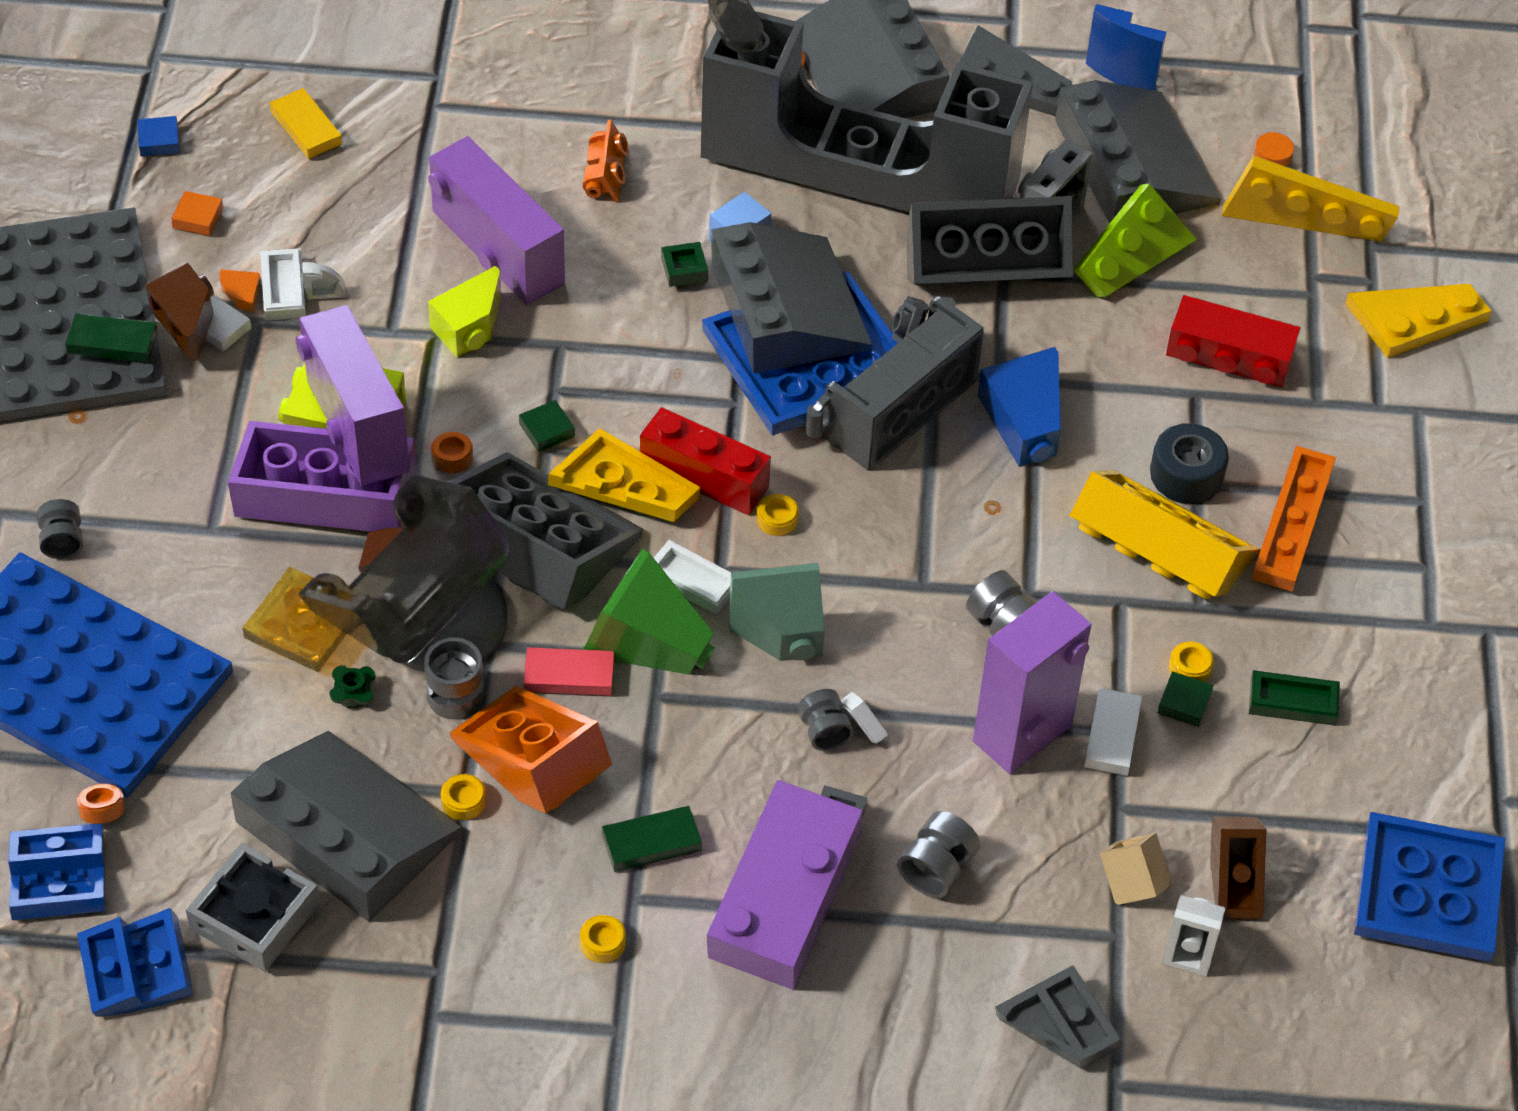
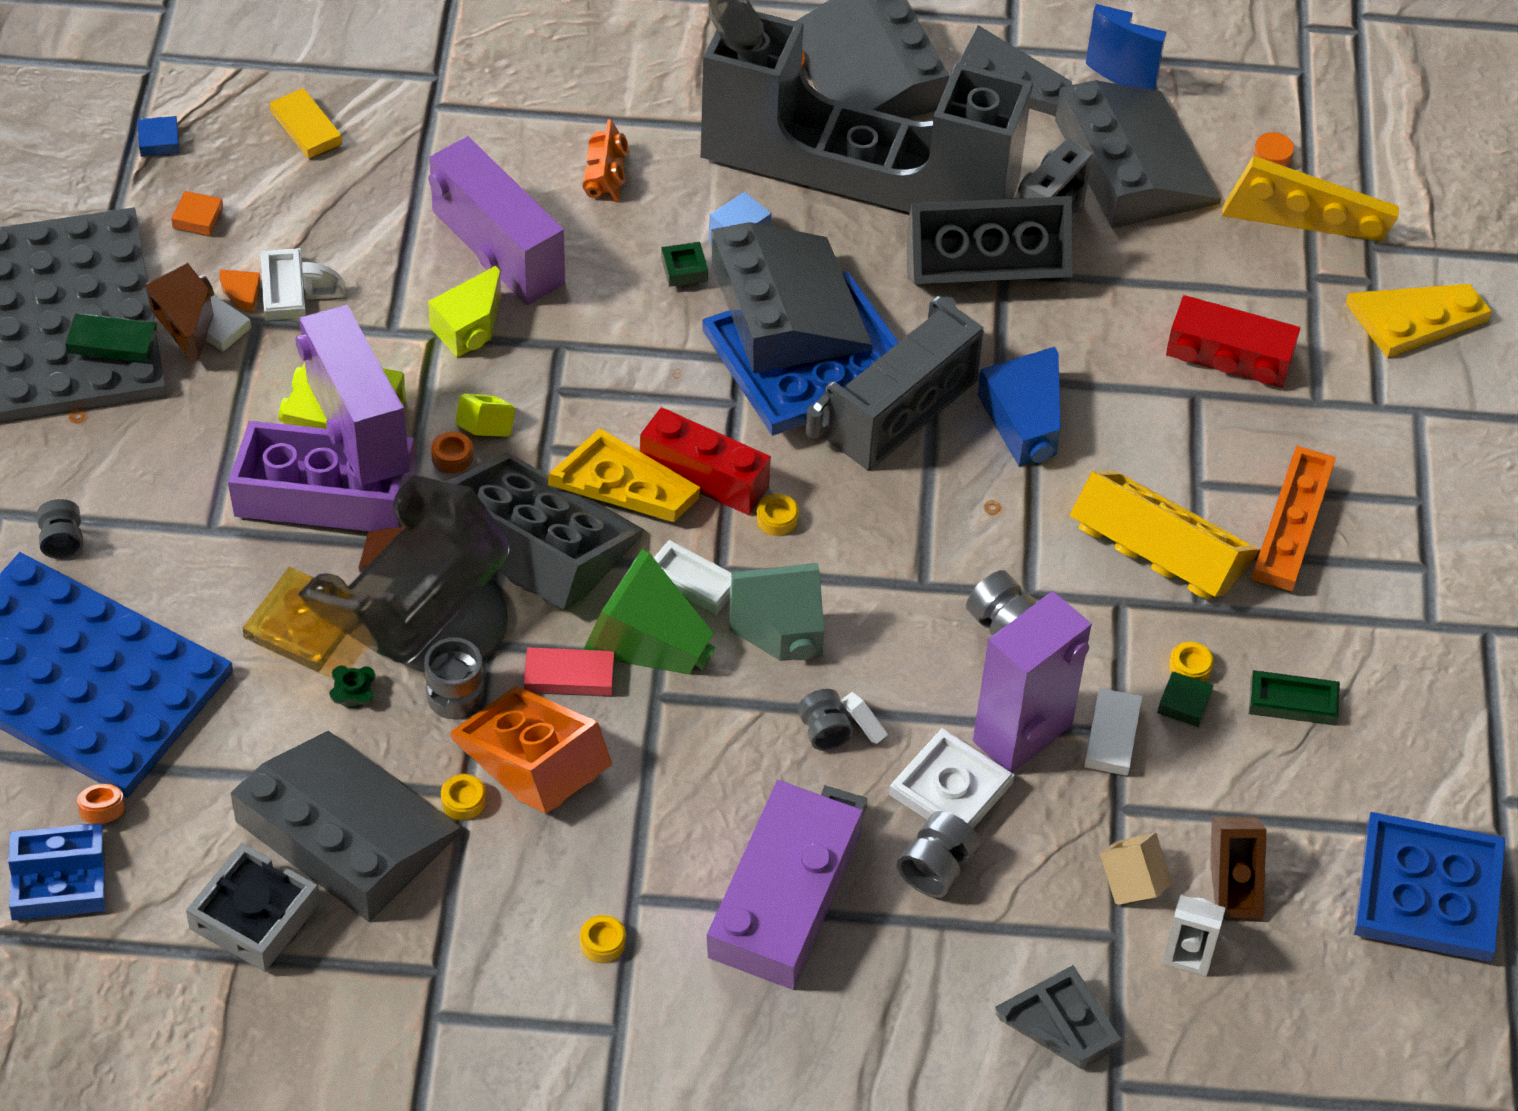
blue slope [77,908,194,1017] -> none
dark green tile [519,400,575,452] -> none
dark green tile [602,806,702,872] -> none
dark grey slope [891,296,929,343] -> none
lime wing [1073,184,1197,297] -> none
black wheel [1150,423,1229,504] -> none
none -> neon yellow slope [455,394,516,437]
none -> white plate [888,728,1014,828]

